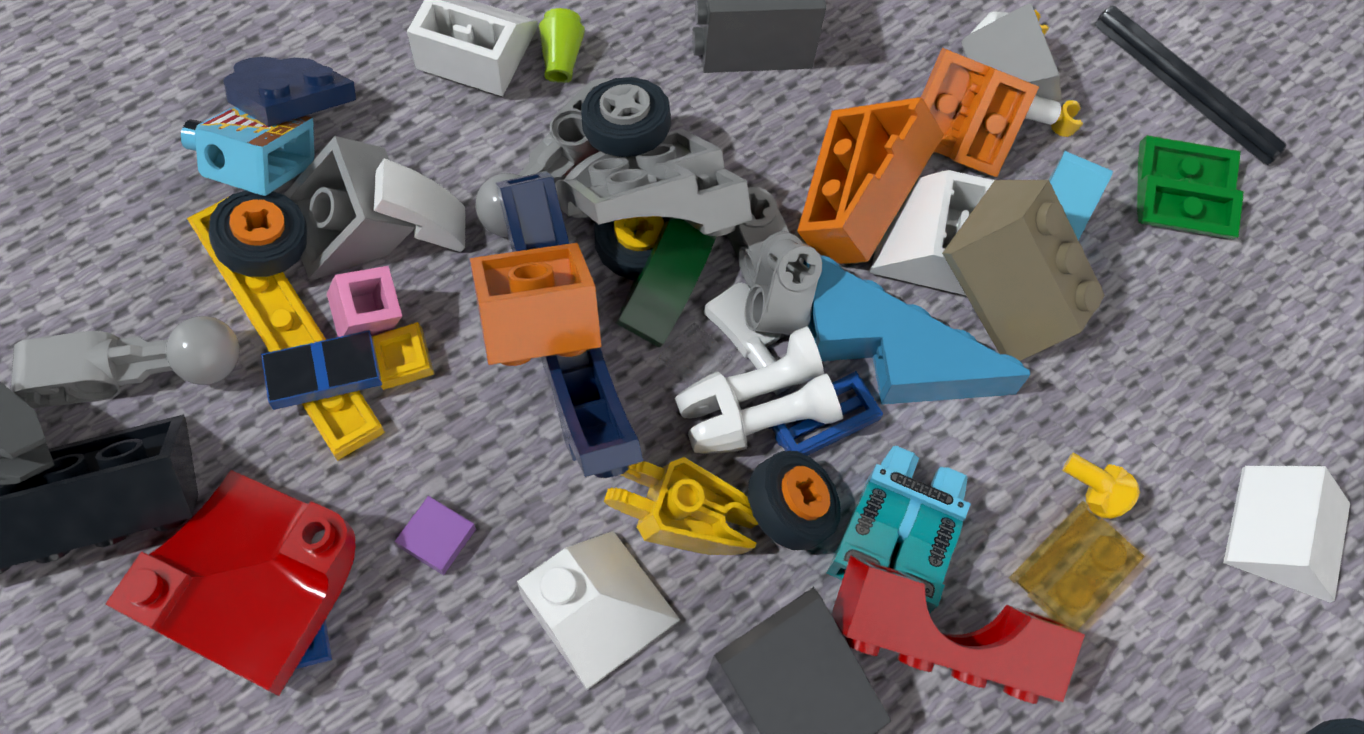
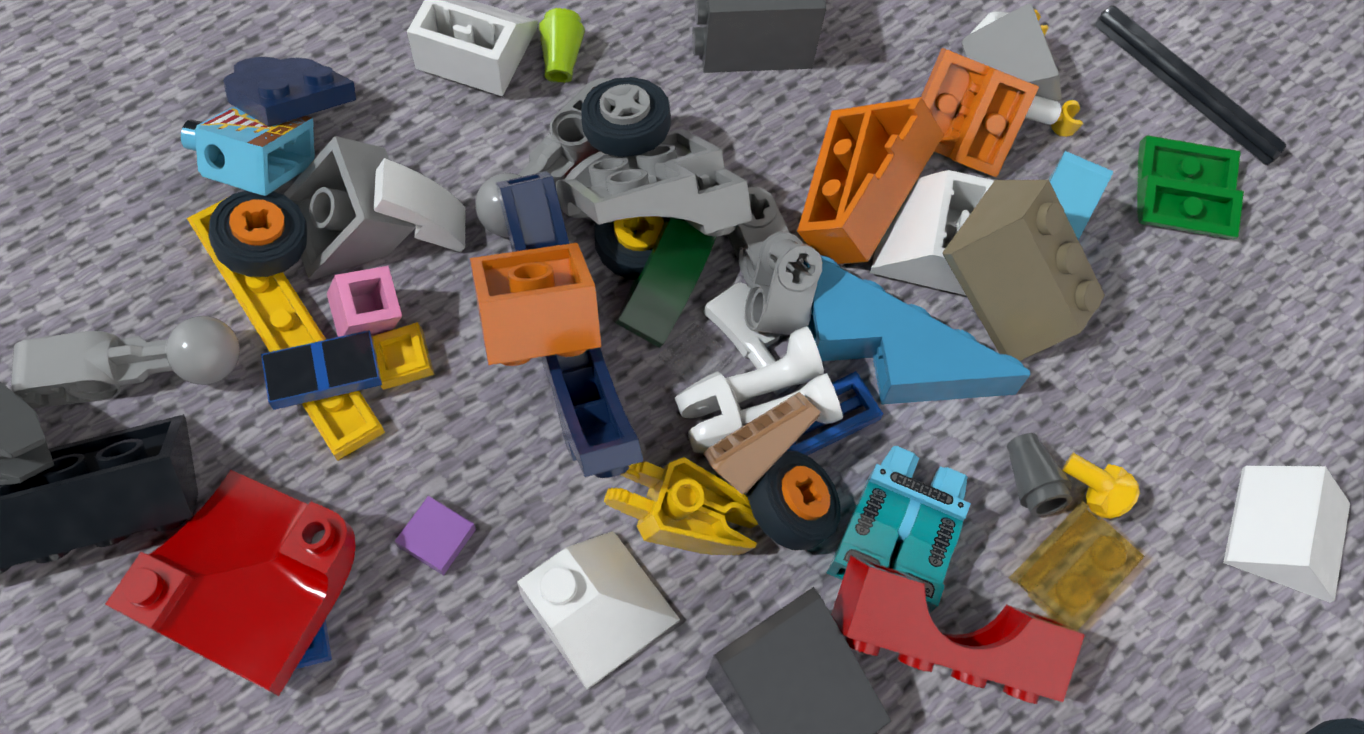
none -> medium nougat slope [703,392,821,495]
none -> dark grey cone [1007,433,1073,517]

